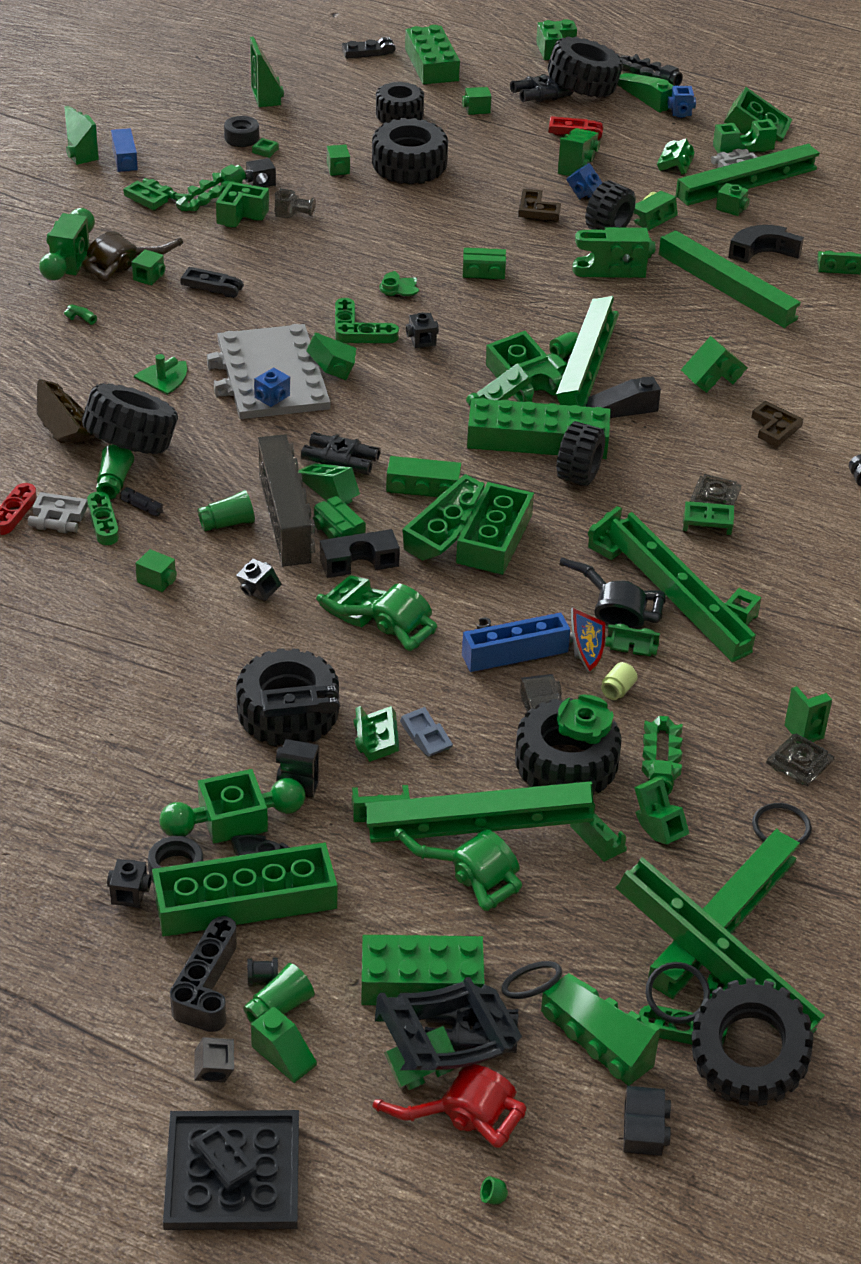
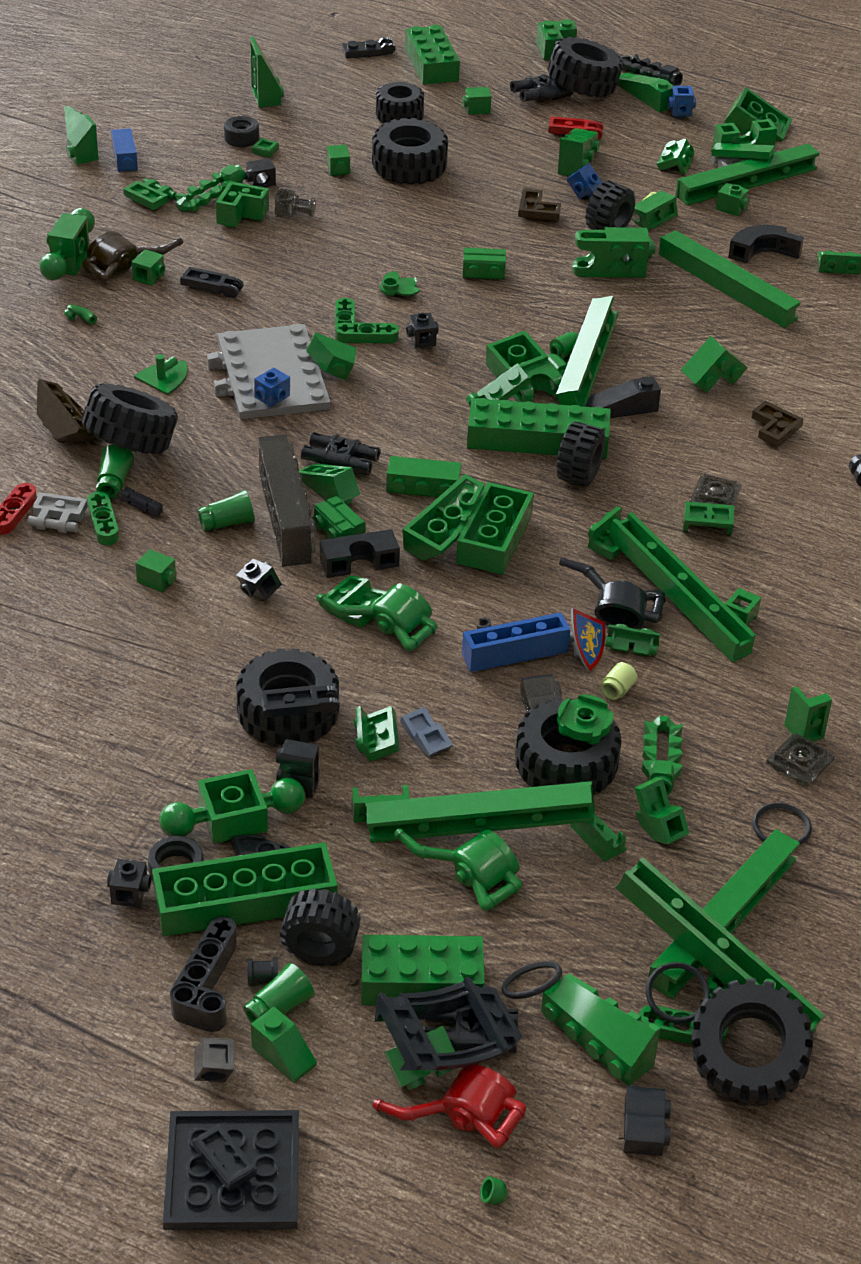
none -> black tyre [280,889,361,966]
none -> green tile [711,143,775,159]

